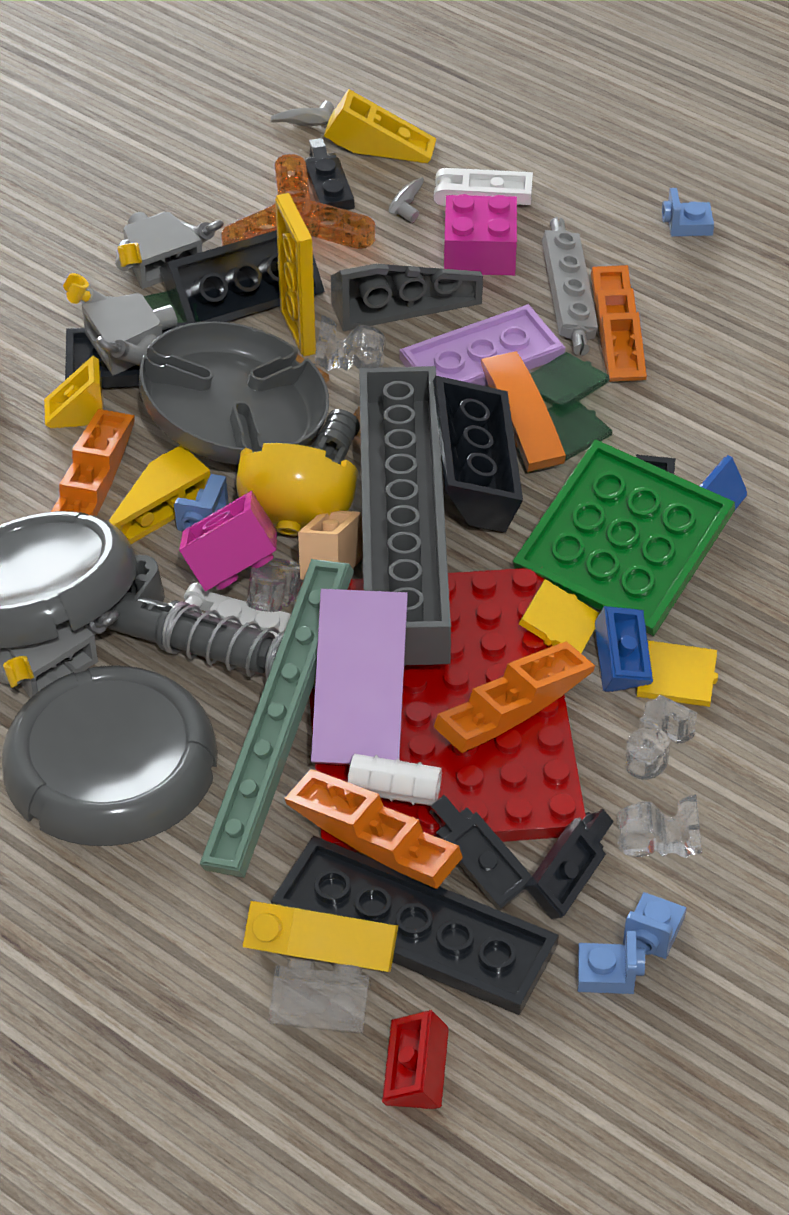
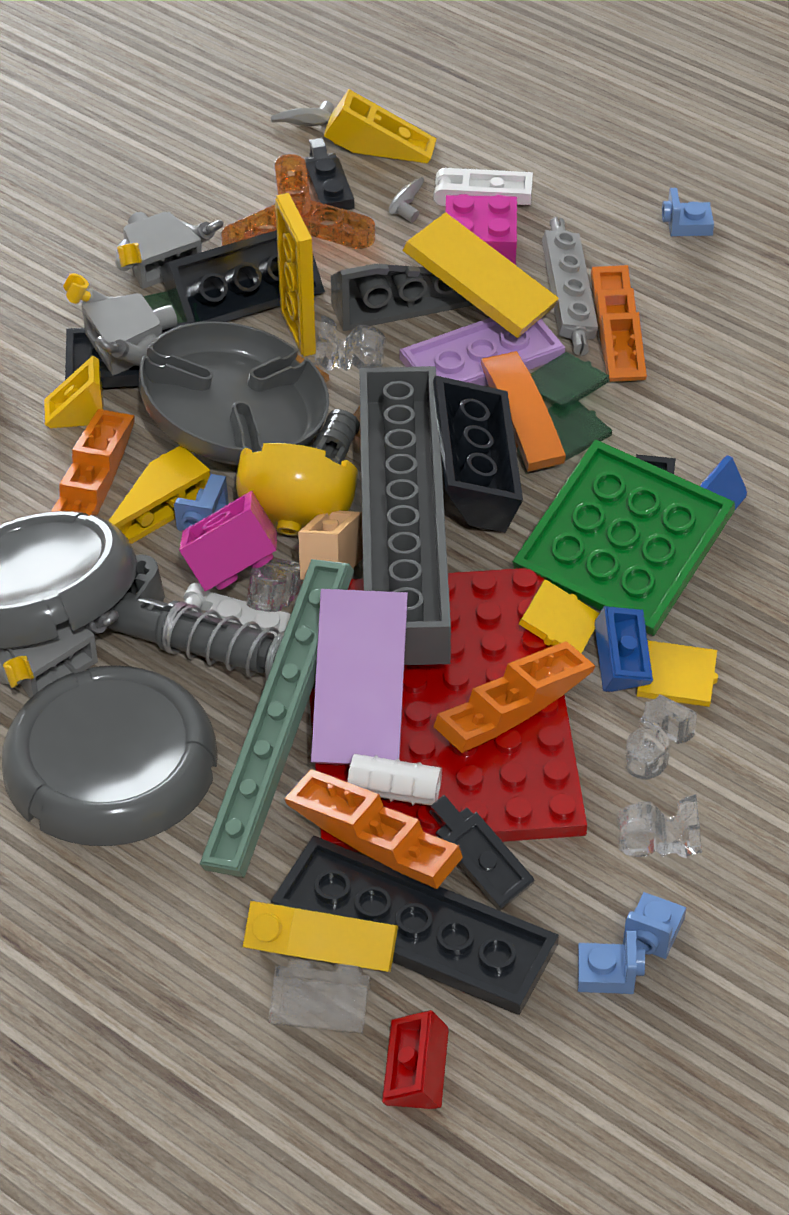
black hinge [525,809,614,919] -> none
none -> yellow tile [403,212,559,338]

